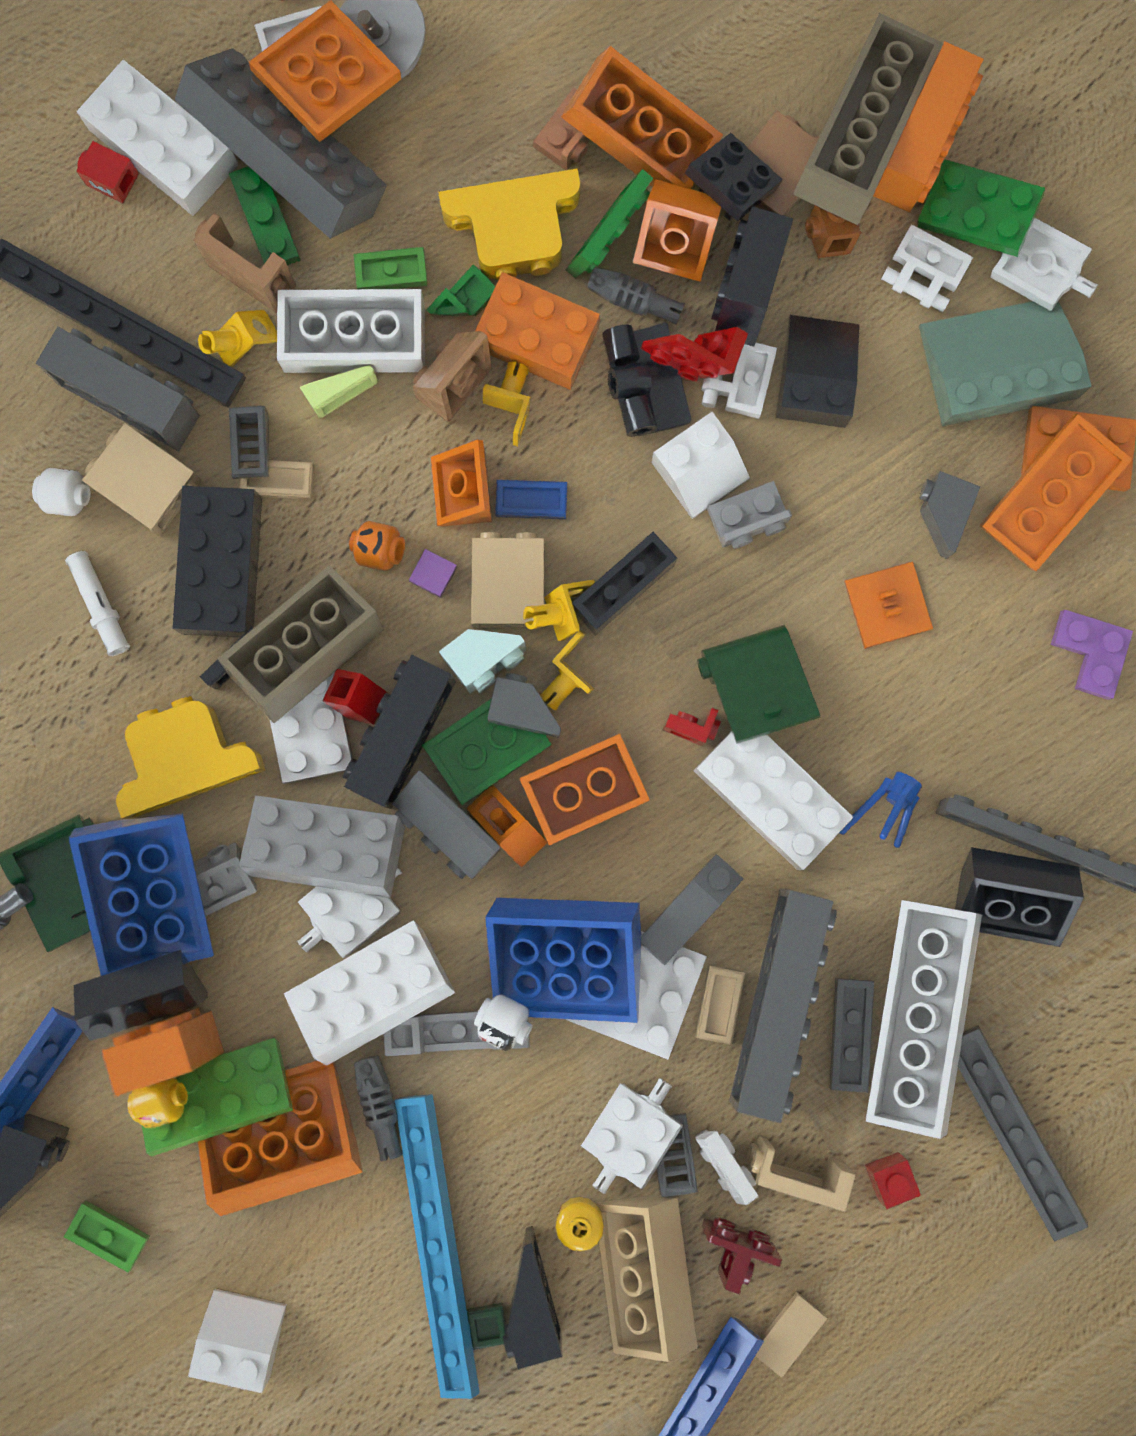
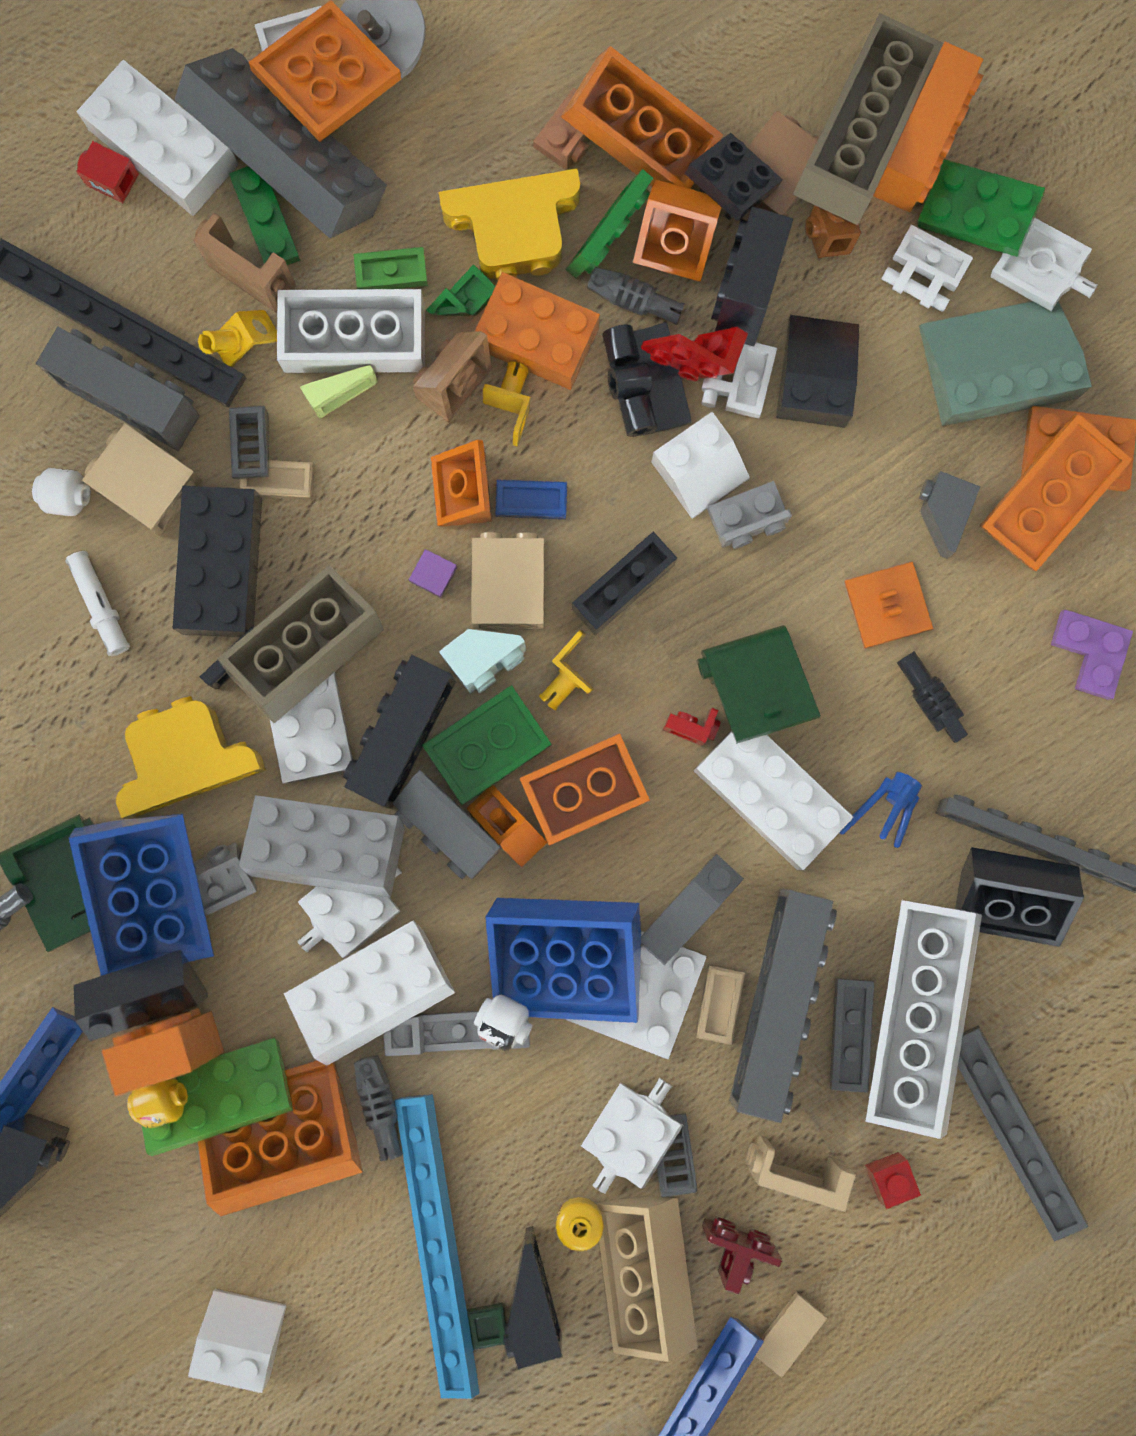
bright green plate [64,1201,150,1272] -> none
red brick [322,669,388,725] -> none
orange head [349,521,405,571] -> none
dark grey slope [487,673,561,738] -> none
yellow bracket [523,580,595,641] -> none
white plate [695,1129,759,1205] -> none
none -> black hinge [897,651,968,743]

